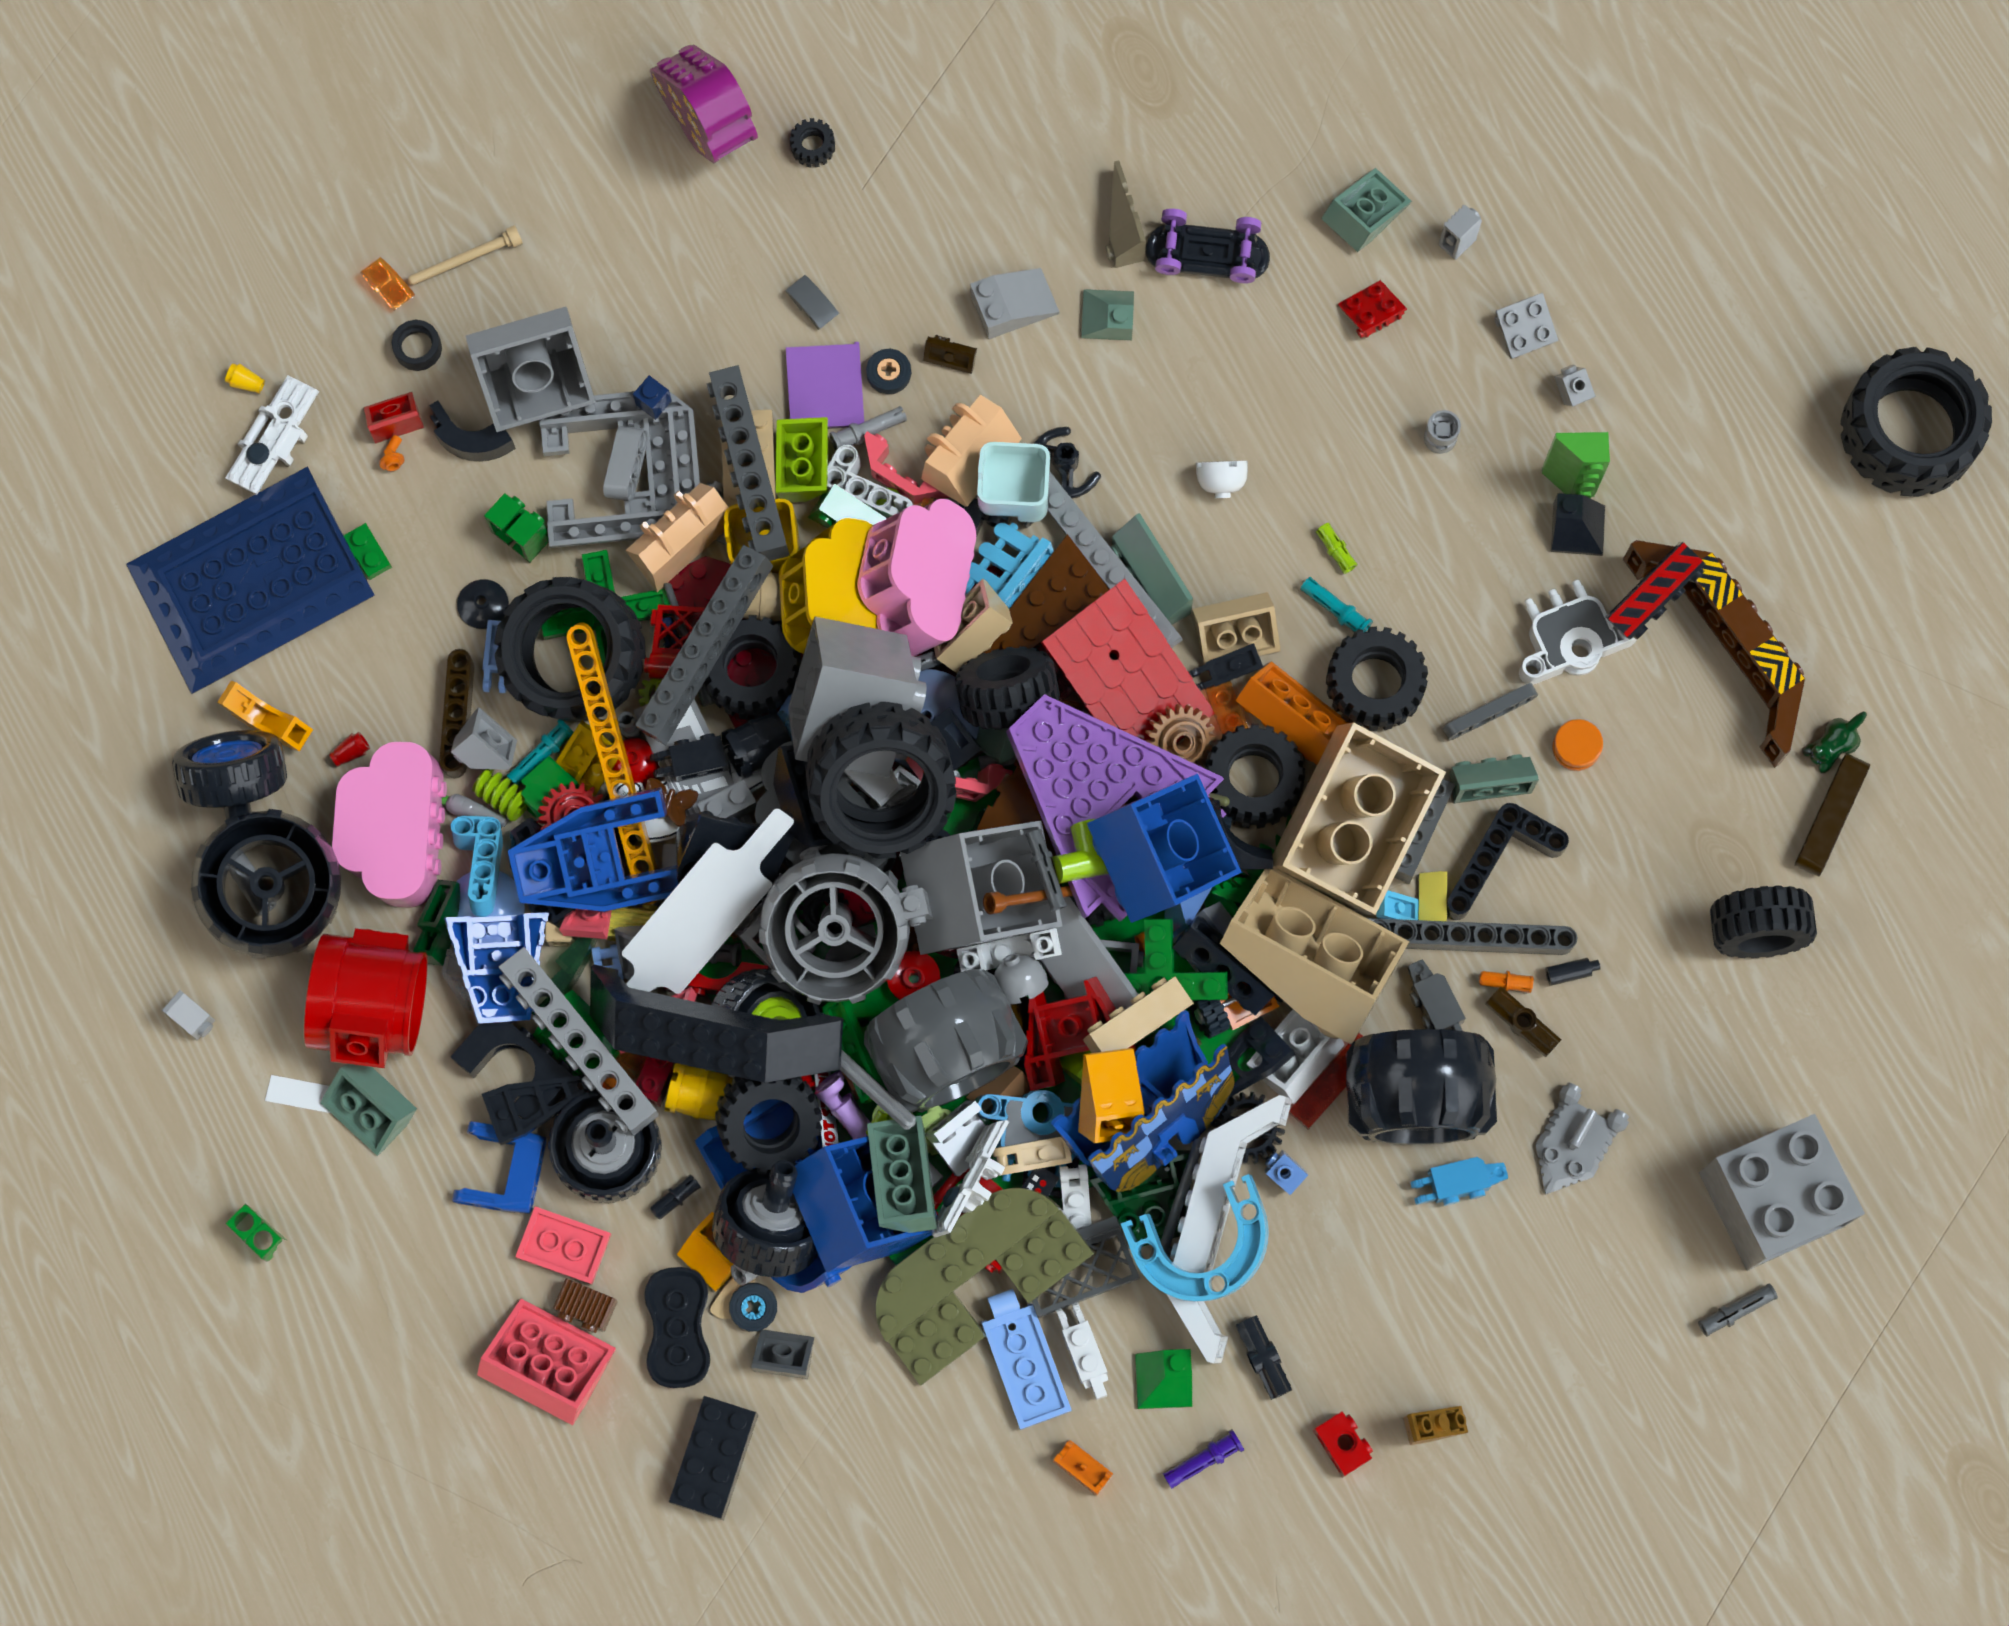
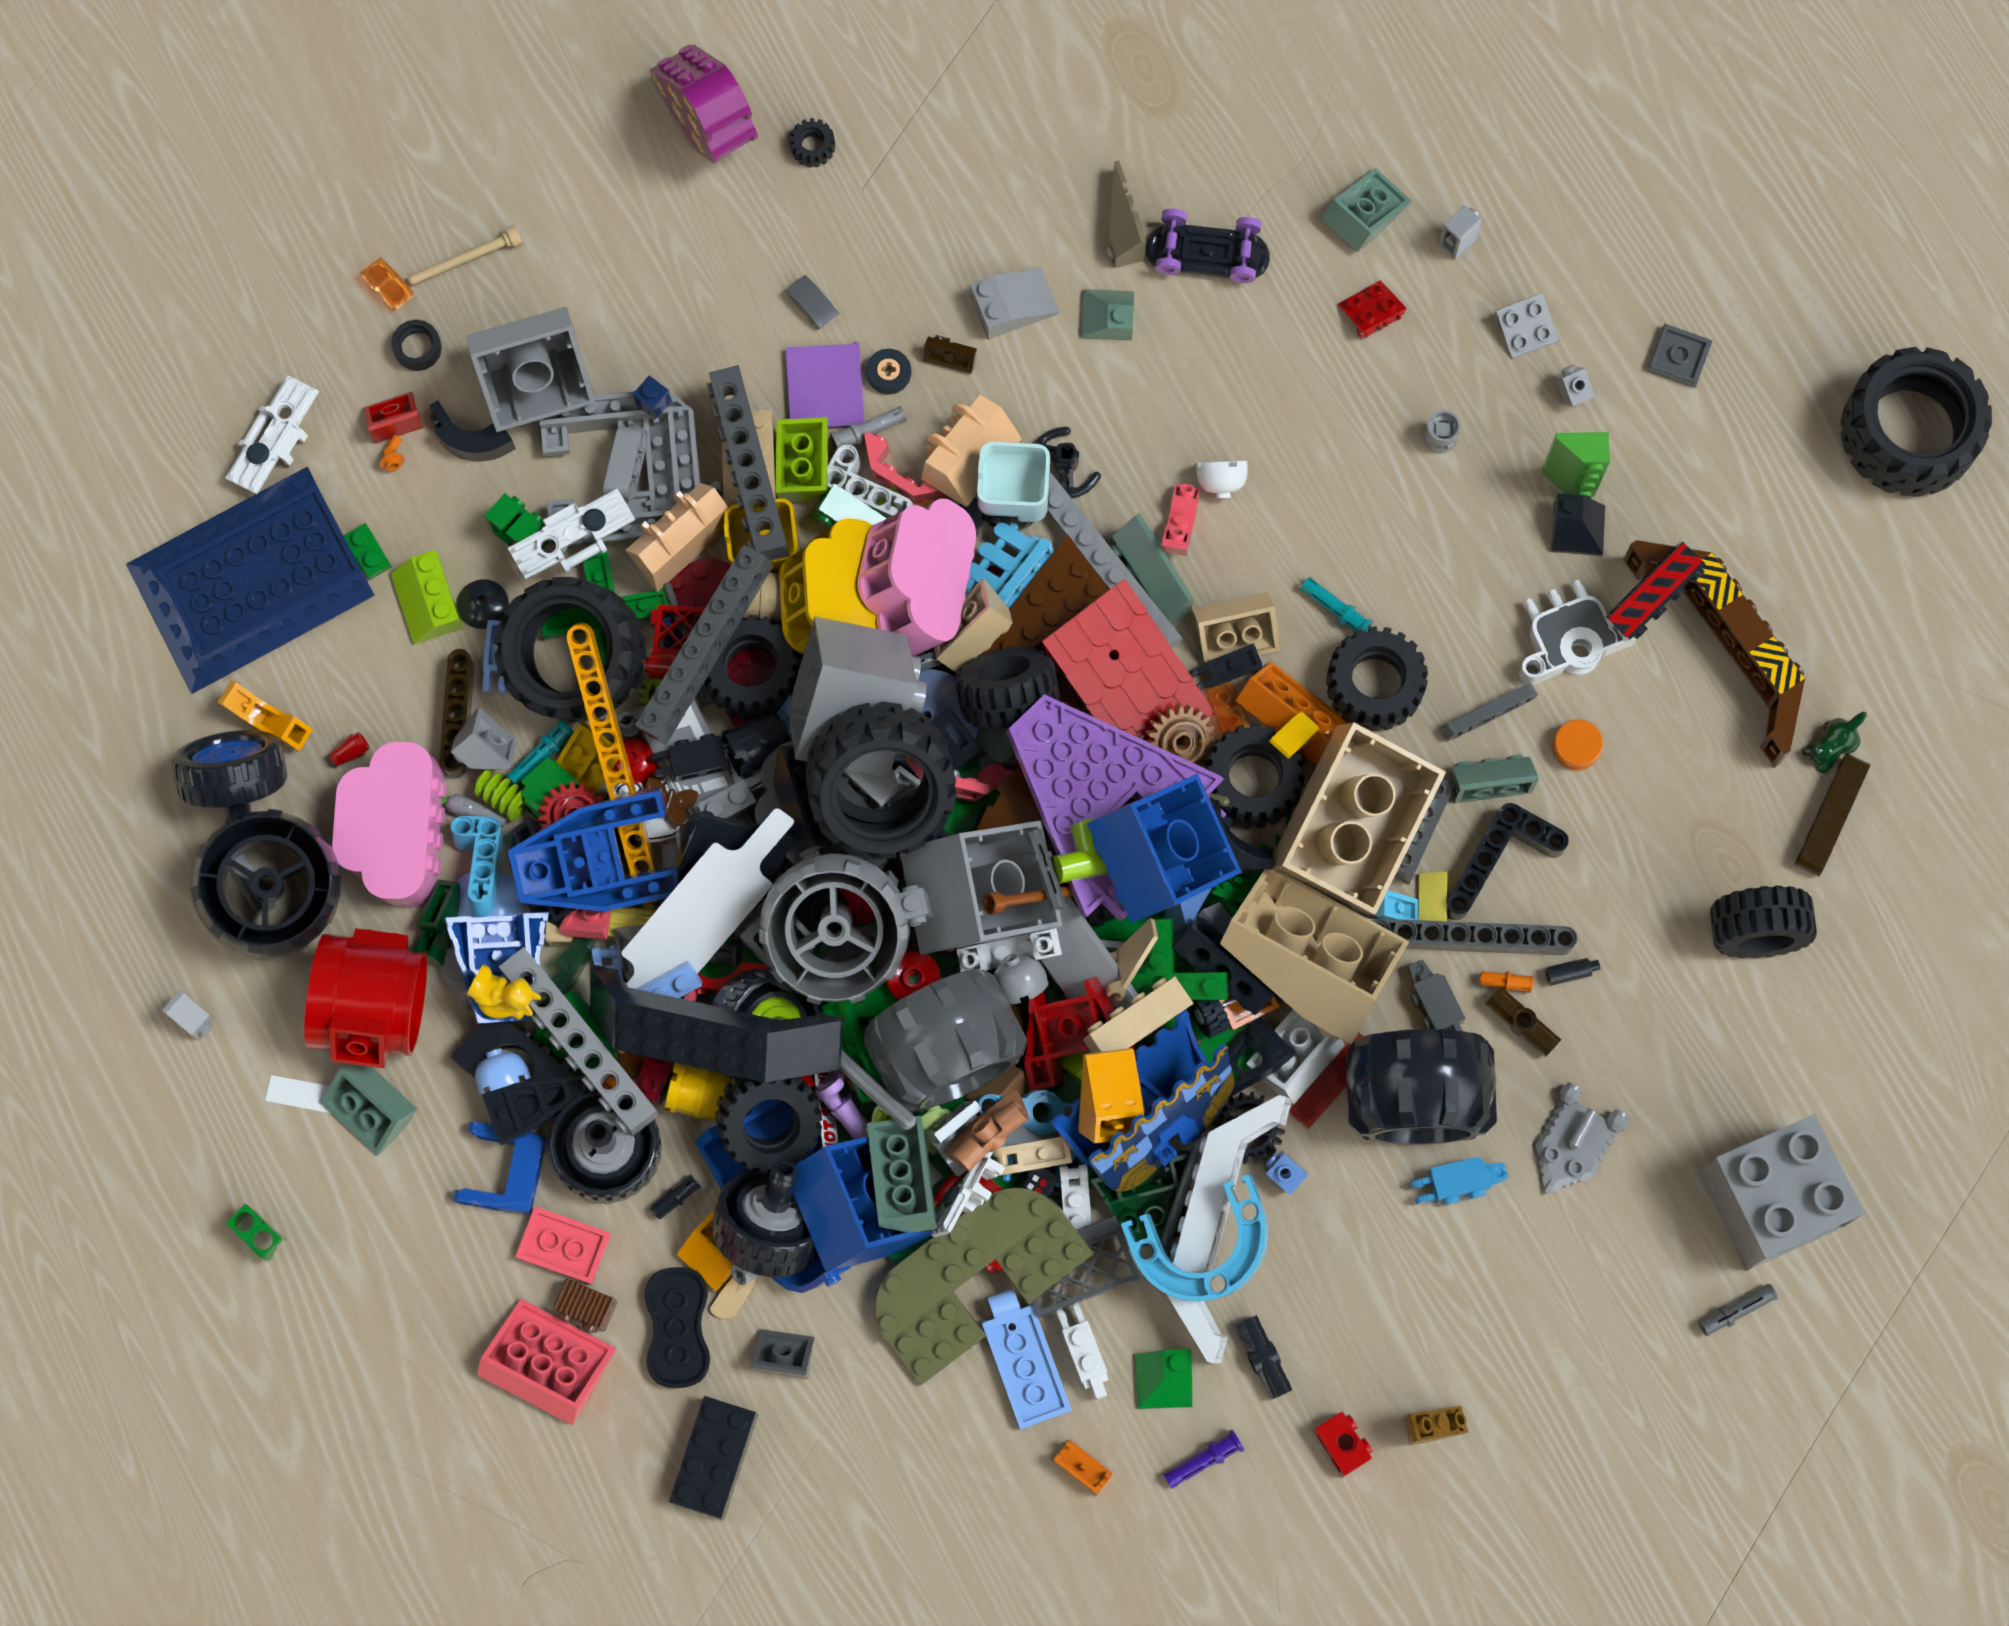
yellow cone [225,363,265,394] -> none
black bush [729,1283,777,1332] -> none
lime pin [1316,523,1358,574] -> none
none -> lime slope [391,549,463,645]
none -> yellow animal [467,964,541,1020]
none -> light blue cylinder [475,1048,531,1095]
none -> white piece [508,488,635,580]
none -> light blue plate [636,961,702,998]
none -> nougat panel [945,1090,1029,1172]
none -> tan flag [1106,918,1158,1002]
none -> coral slope [1161,483,1201,556]
none -> yellow slope [1269,712,1319,759]
none -> dark grey tile [1647,323,1713,388]

